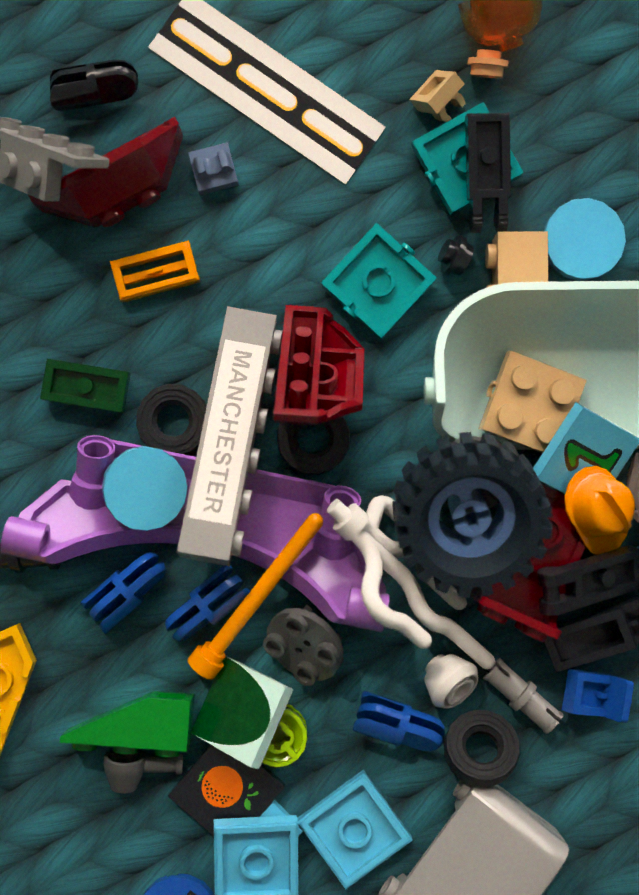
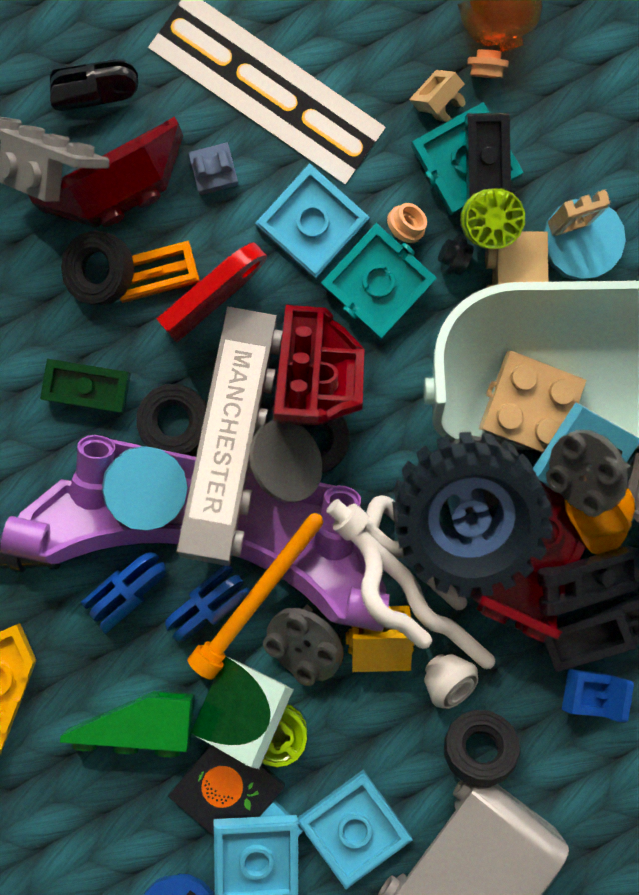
dark grey bar [104,750,183,793] -> none
blue arm [353,691,445,751] -> none
light grey pin [483,658,564,734] -> none
none -> black tyre [61,230,134,306]
none -> red tile [157,242,267,343]
none -> dark grey piece [250,421,322,503]
none -> medium azure tile [255,163,370,280]
none -> yellow head [345,606,414,672]
none -> light nougat plate [387,203,427,243]
none -> lime wheel [461,189,525,249]
none -> dark grey plate [546,430,631,517]
none -> tan tile [548,189,610,236]

